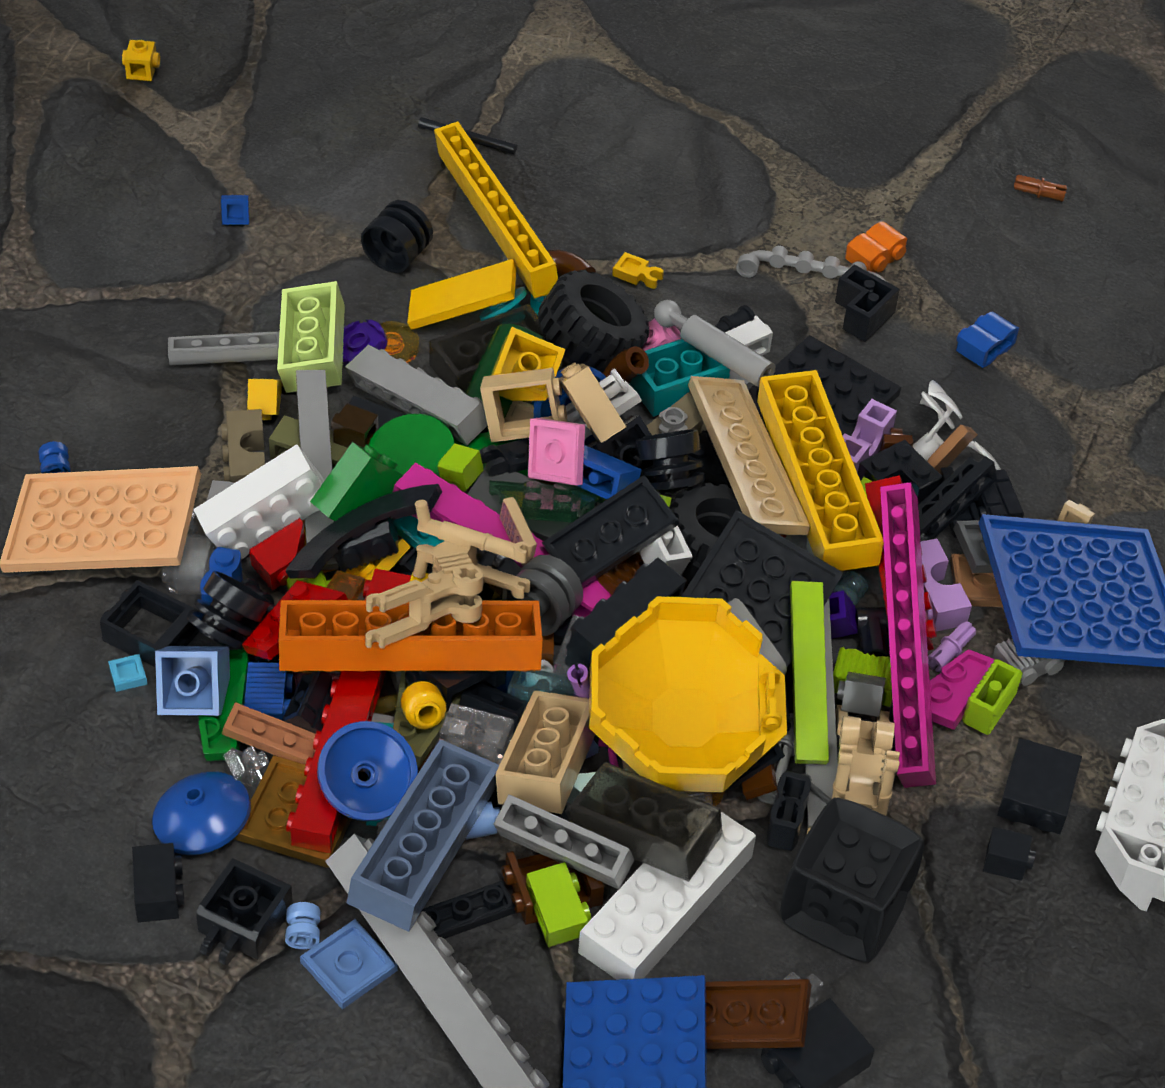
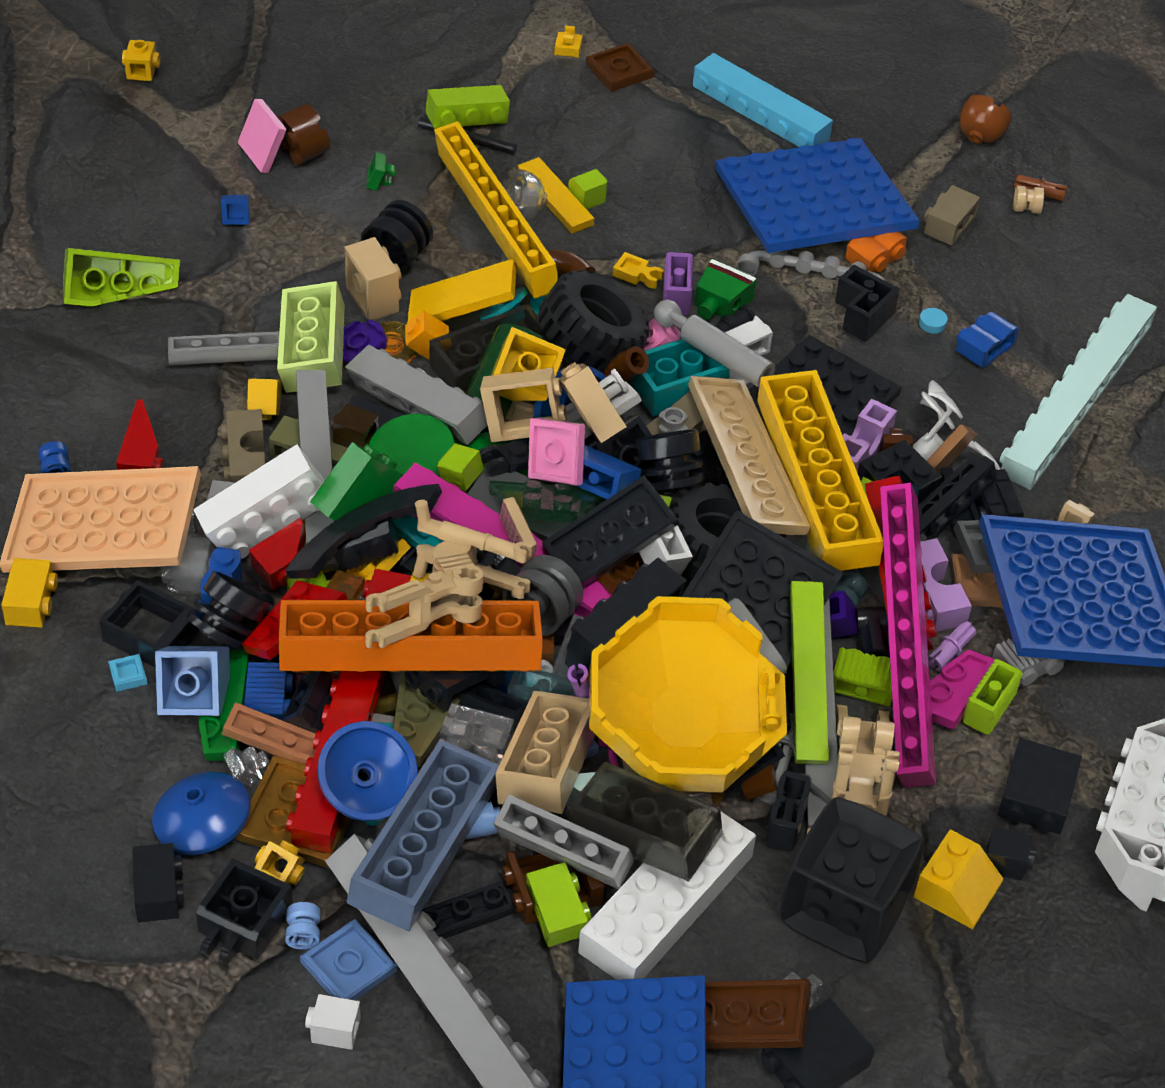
yellow head [400,681,446,730] -> none
dark grey brick [837,672,886,717] -> none
none -> yellow brick [1,558,58,628]
none -> lime wedge [63,248,180,307]
none -> red slope [116,399,164,470]
none -> bright pink tile [238,99,287,173]
none -> yellow brick [254,840,305,886]
none -> reddish brown brick [277,104,330,166]
none -> white brick [305,994,361,1050]
none -> tan brick [344,237,402,320]
none -> green tile [366,152,396,191]
none -> light orange brick [405,310,450,361]
none -> lime brick [425,85,510,128]
none -> clear cylinder [501,169,547,222]
none -> yellow tile [517,157,595,234]
none -> yellow tile [554,25,583,58]
none -> lime piece [568,169,607,209]
none -> reddish brown tile [586,43,654,92]
none -> medium lavender brick [663,252,693,315]
none -> medium azure brick [693,53,833,147]
none -> green torso [695,259,757,320]
none -> blue plate [715,138,919,253]
none -> yellow slope [914,829,1003,930]
none -> medium azure tile [919,308,948,334]
none -> dark tan brick [923,185,980,246]
none -> dark orange cylinder [959,95,1012,144]
none -> light aqua brick [999,294,1157,490]
none -> tan wheel [1013,186,1044,214]

